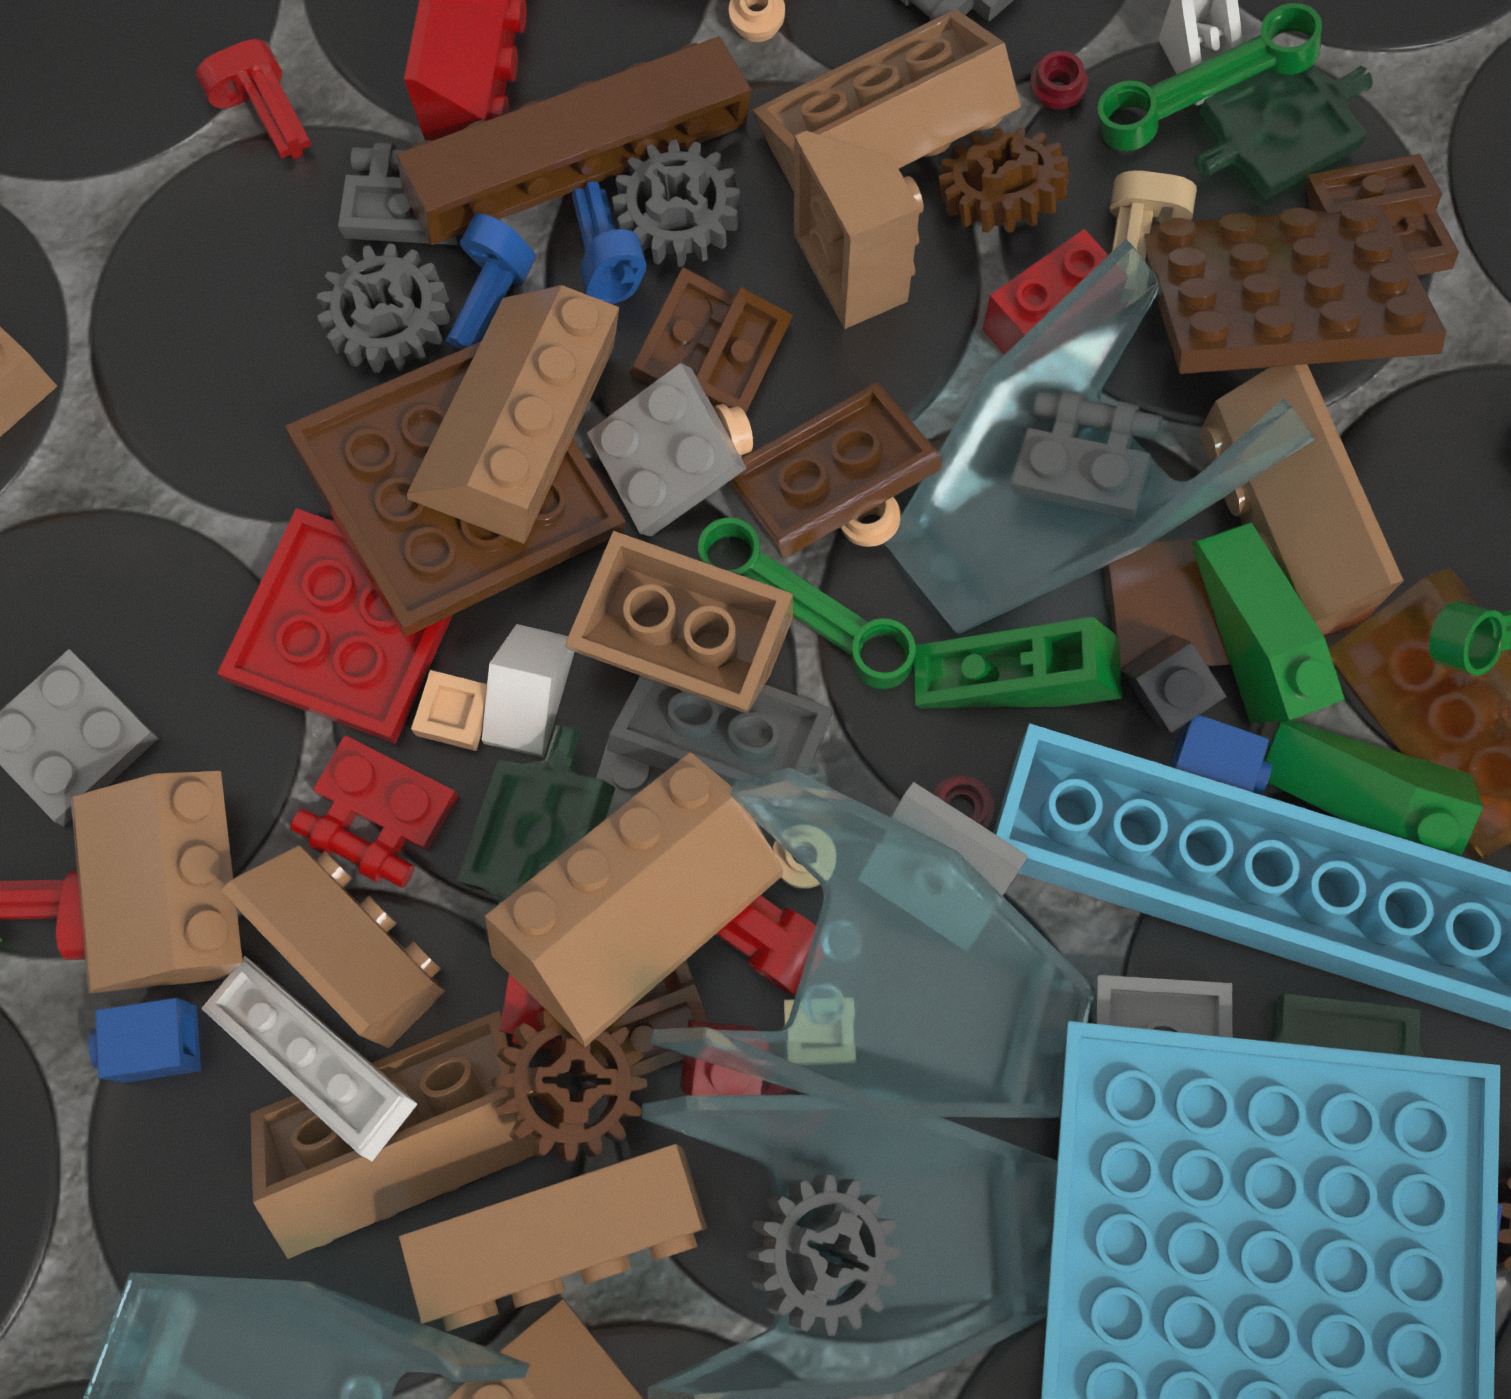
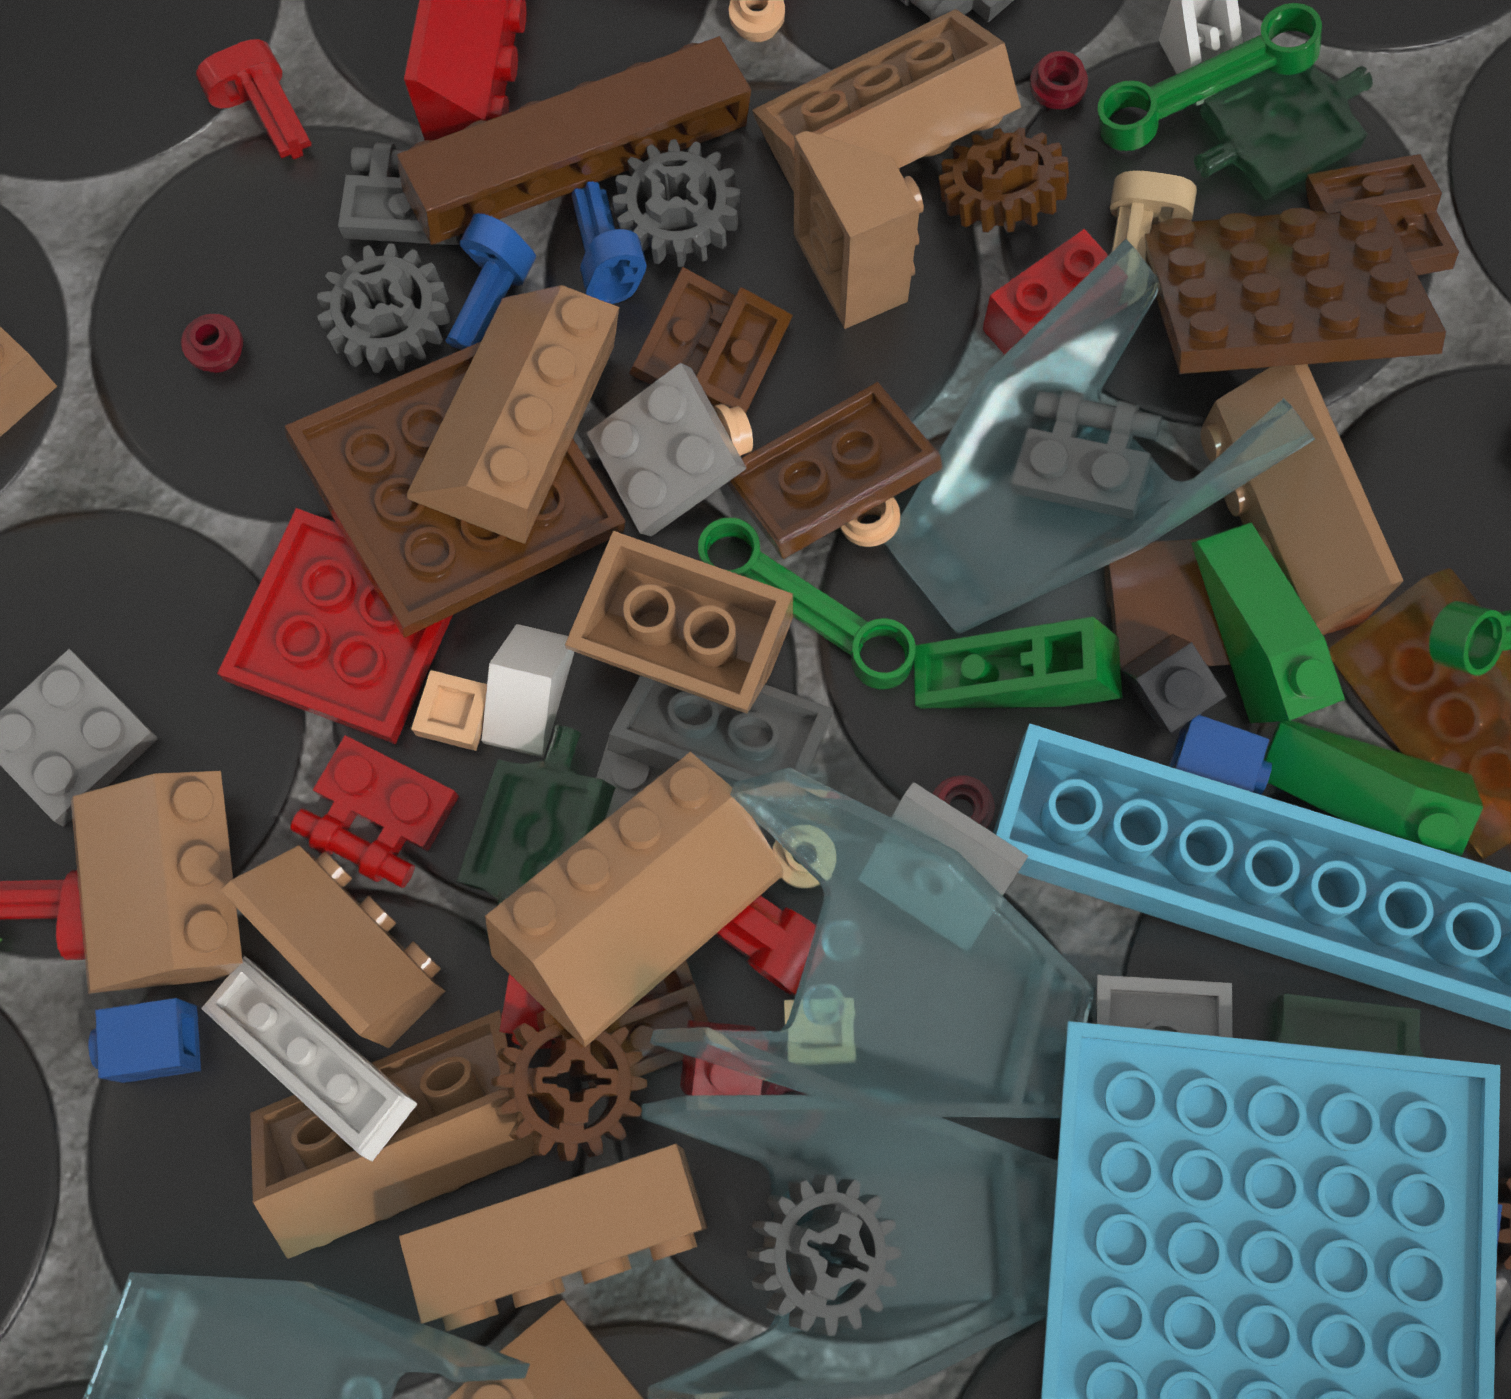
none -> dark red plate [181,314,243,373]

